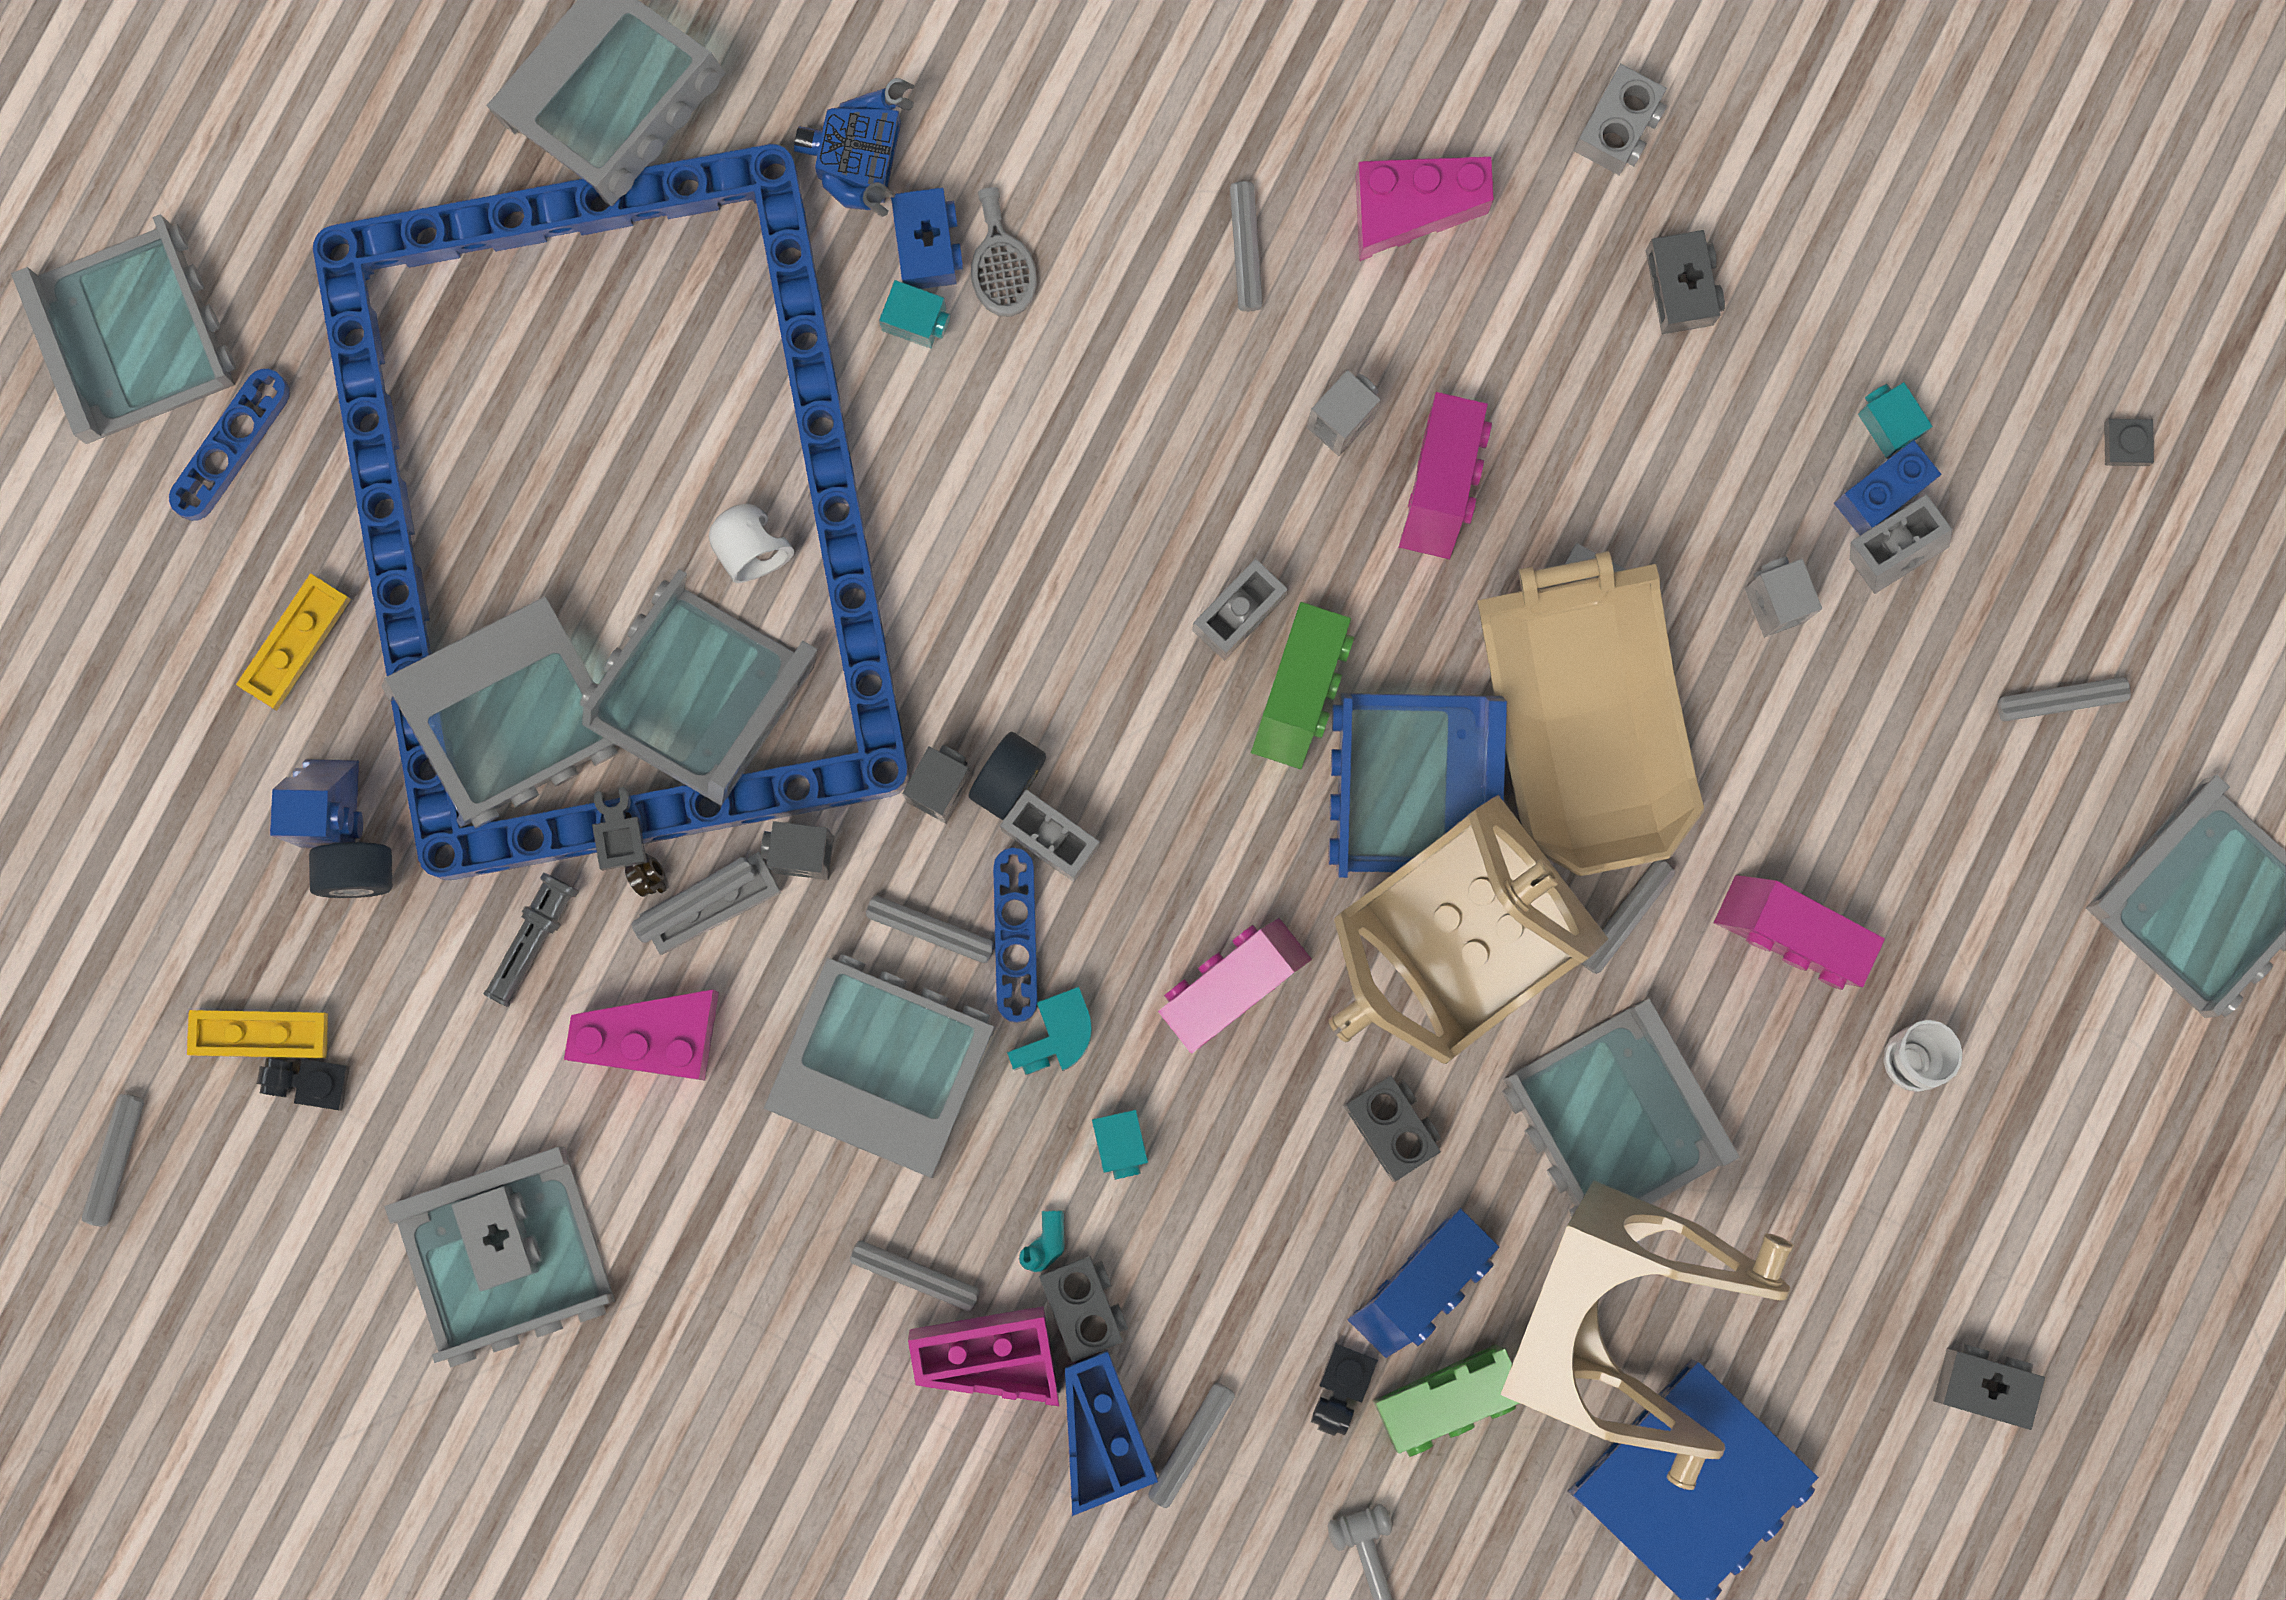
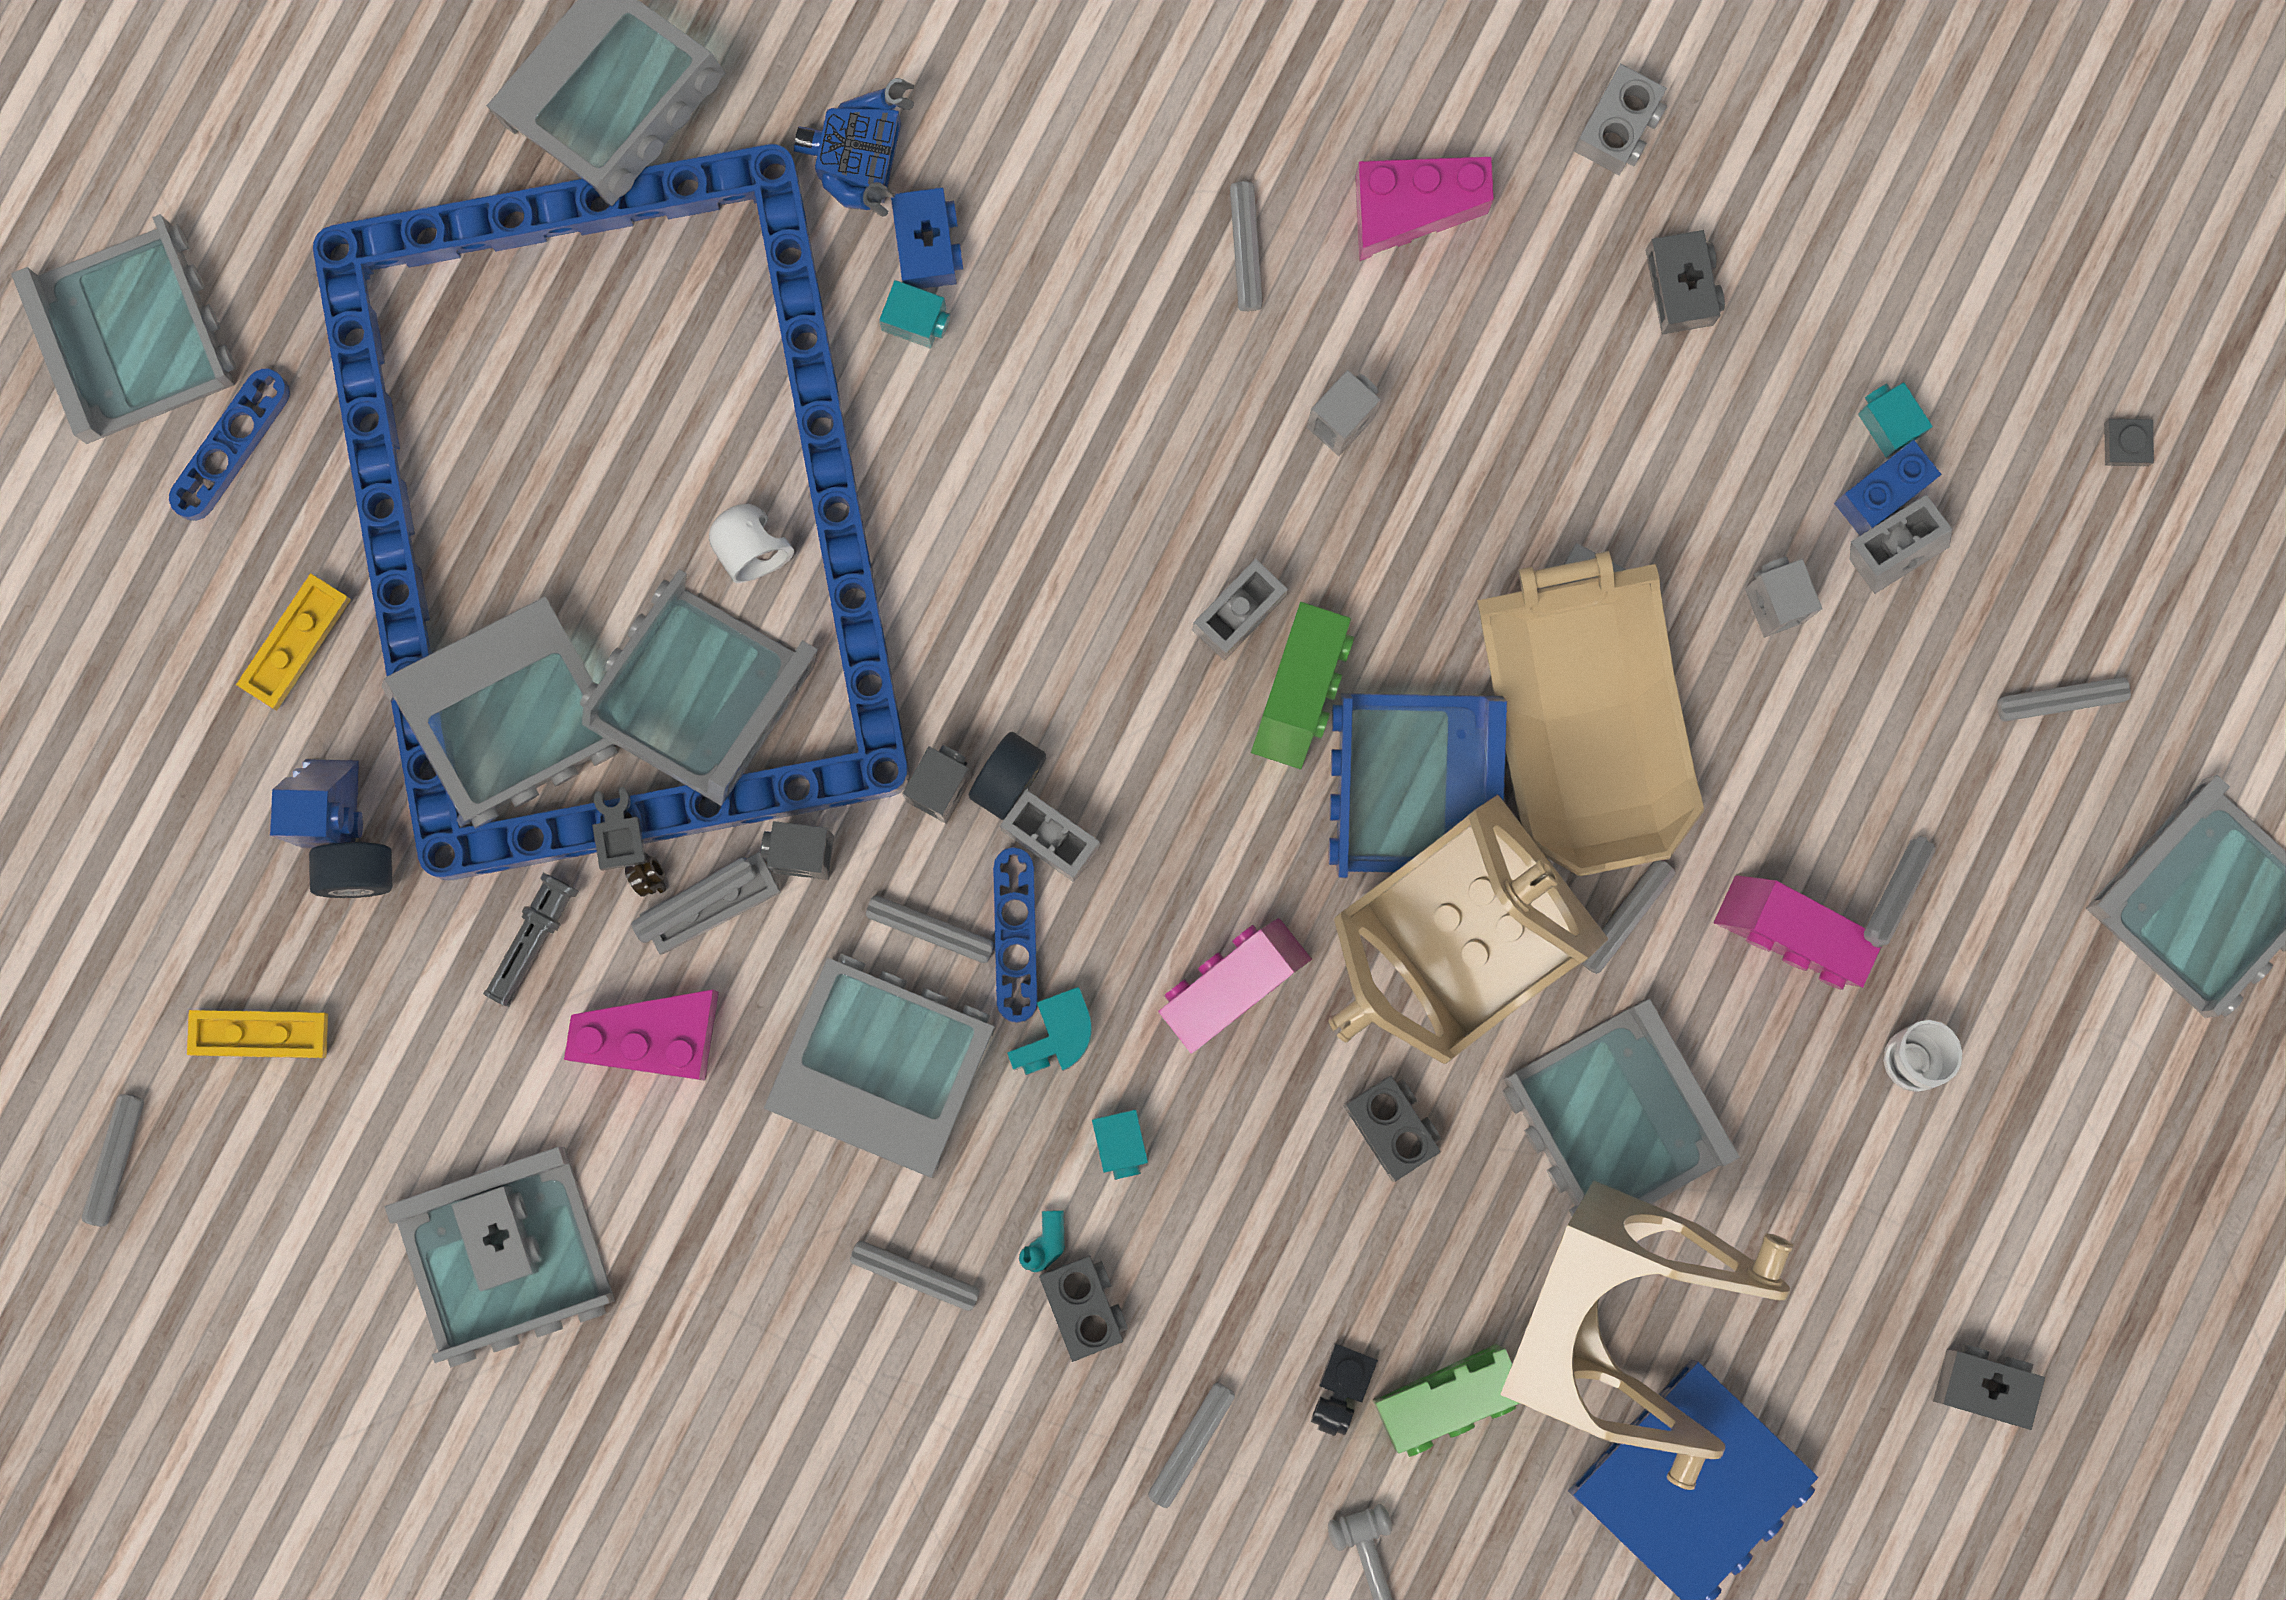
black plate [256,1058,350,1111] -> none
dark pink wedge [908,1306,1059,1407] -> none
light grey piece [971,187,1037,317] -> none
blue wedge [1065,1349,1158,1516] -> none
blue wedge [1347,1208,1499,1358] -> none
dark pink wedge [1398,392,1492,559] -> none
none -> light grey axle [1864,836,1936,948]

